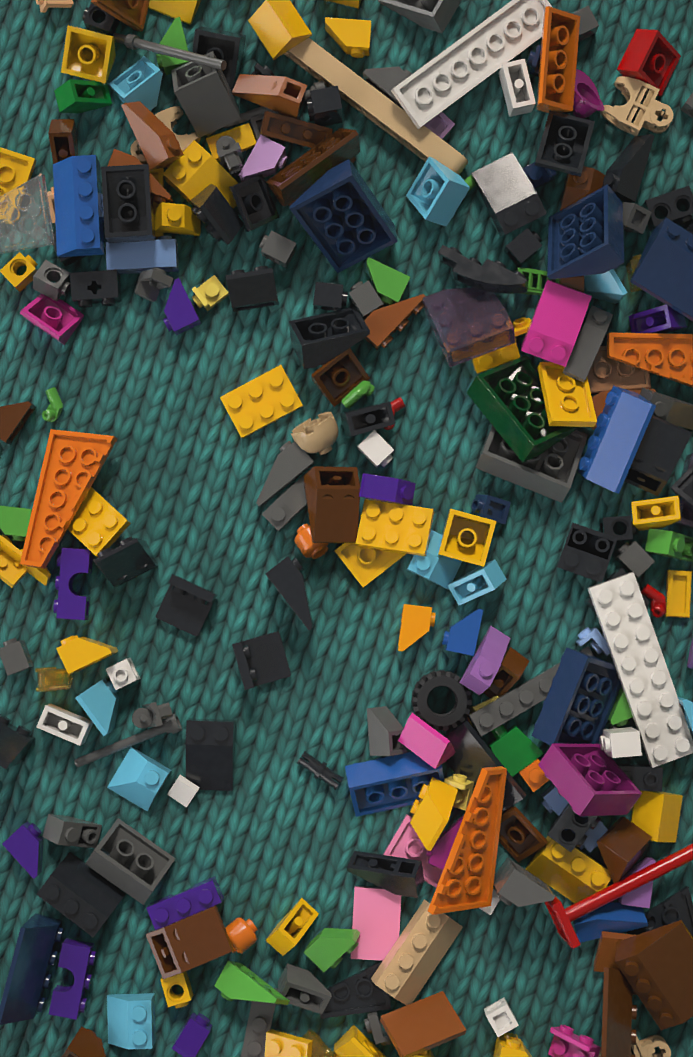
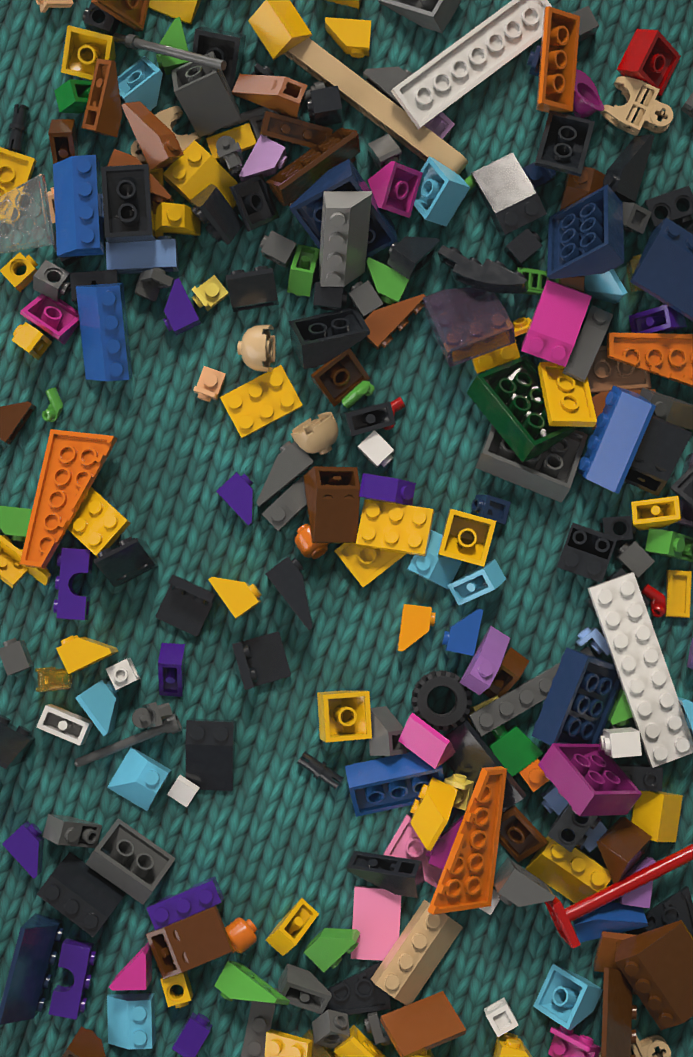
white brick [498,59,536,117] -> none
none -> black pin [7,104,29,153]
none -> yellow slope [12,322,52,360]
none -> blue slope [76,283,132,381]
none -> dark orange slope [82,58,122,138]
none -> dark pink slope [109,942,152,991]
none -> dark purple slope [158,643,186,697]
none -> light nougat bracket [193,366,226,402]
none -> yellow slope [208,577,262,618]
none -> dark purple slope [216,472,254,527]
none -> tan cylinder [237,325,276,372]
none -> bright green slope [287,244,320,297]
none -> dark grey brick [312,1009,350,1049]
none -> yellow slope [317,691,372,743]
none -> light grey slope [318,191,372,287]
none -> dark grey slope [367,134,402,171]
none -> dark pink slope [367,161,423,218]
none -> black slope [387,236,440,280]
none -> medium azure slope [533,963,603,1030]

